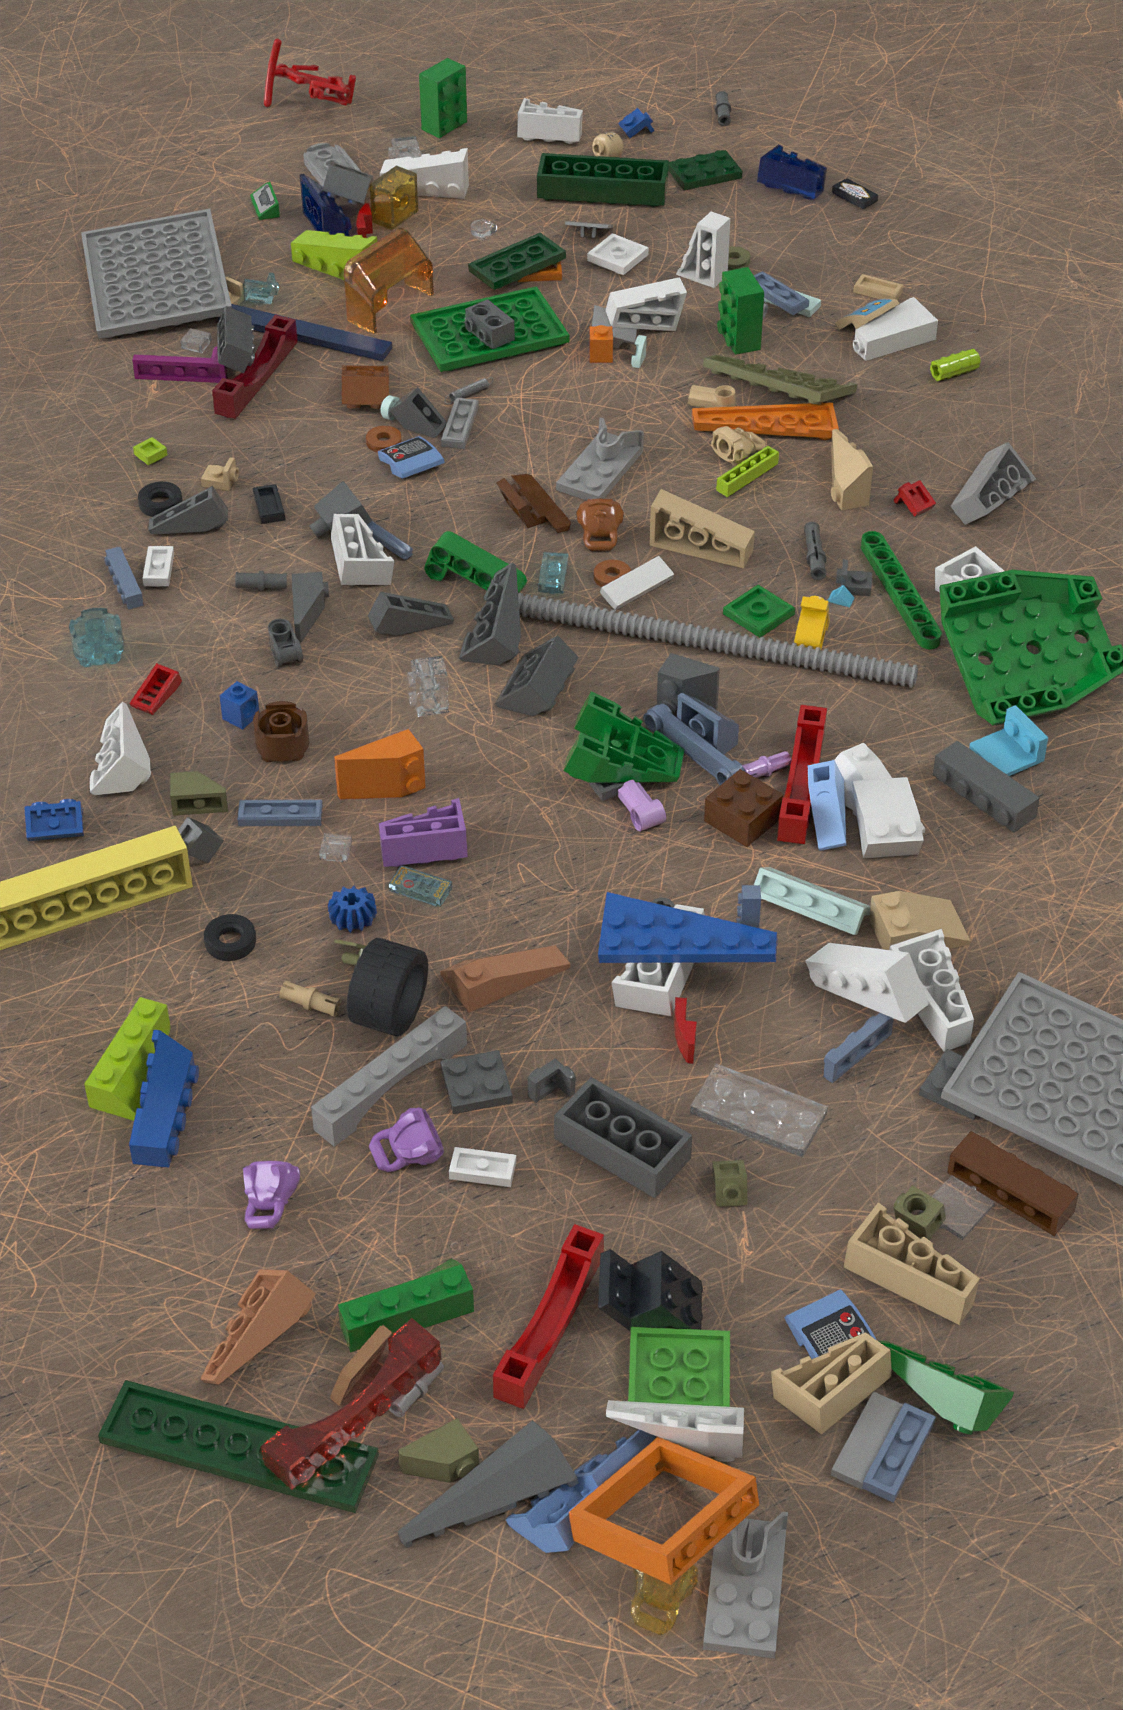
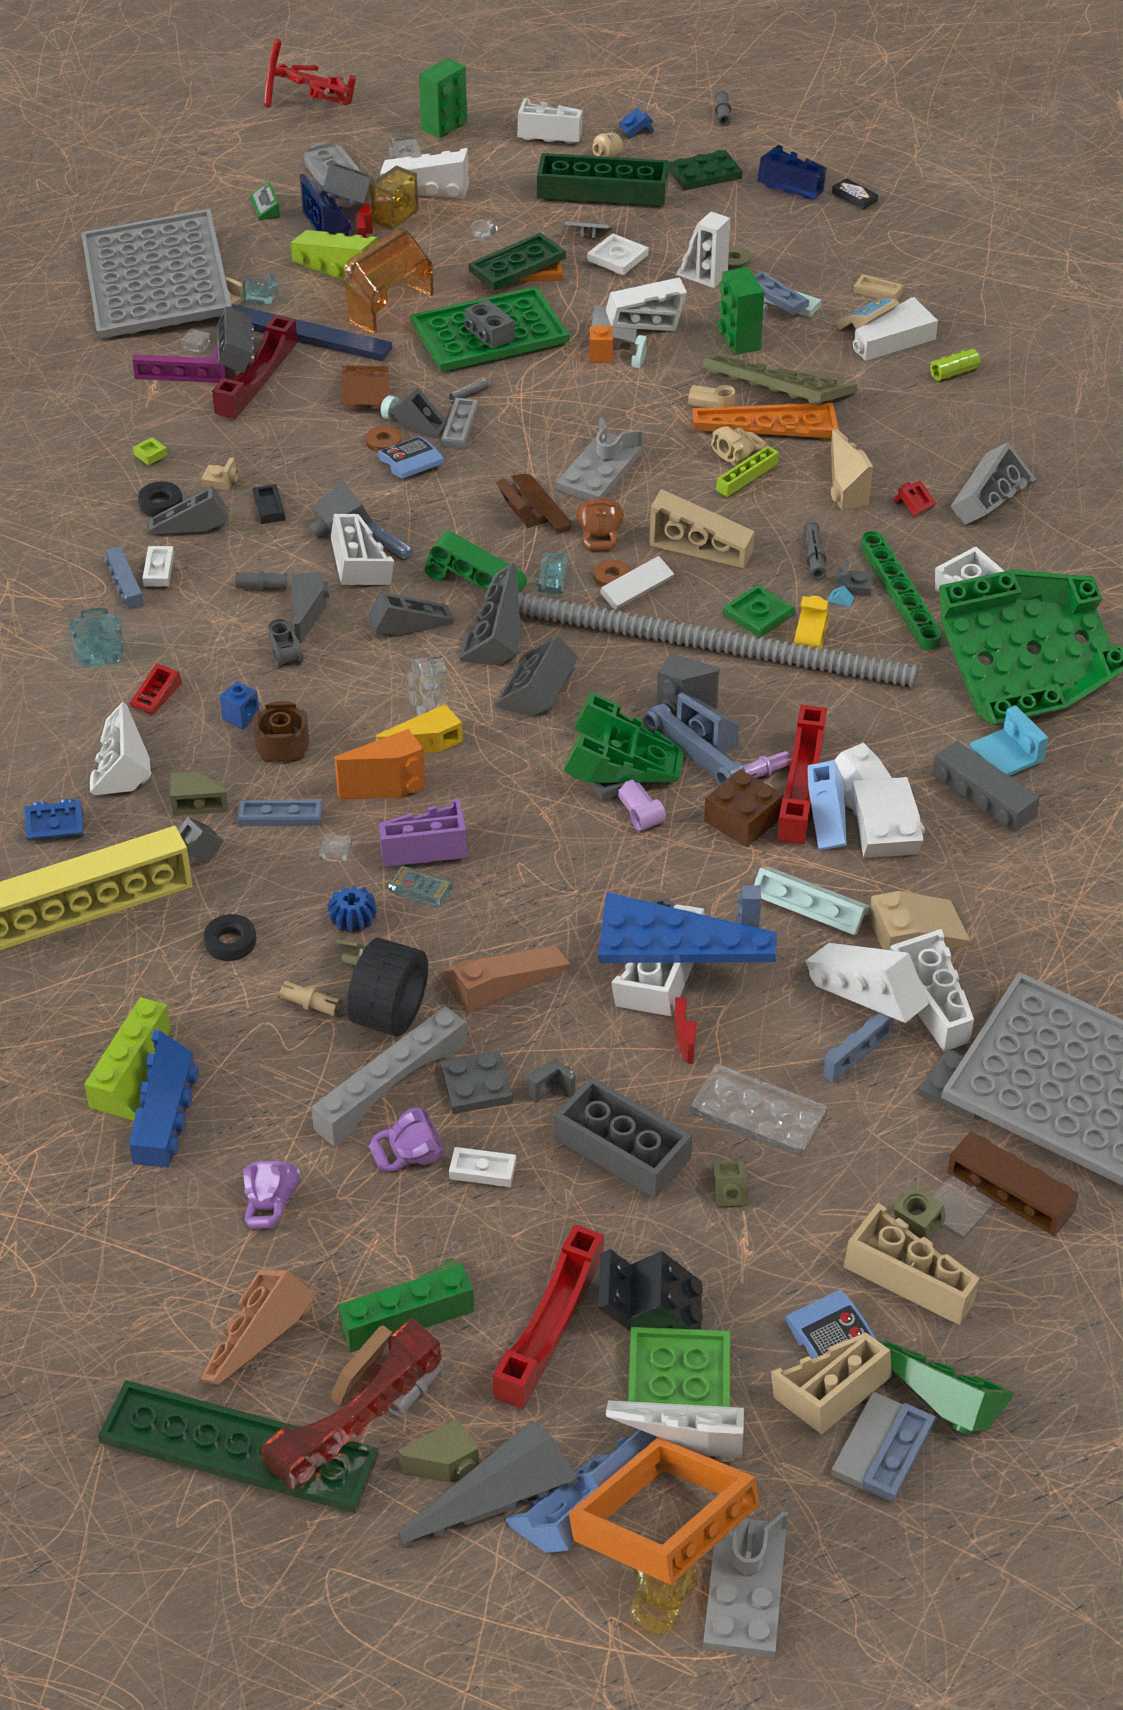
none -> yellow slope [376,704,463,753]

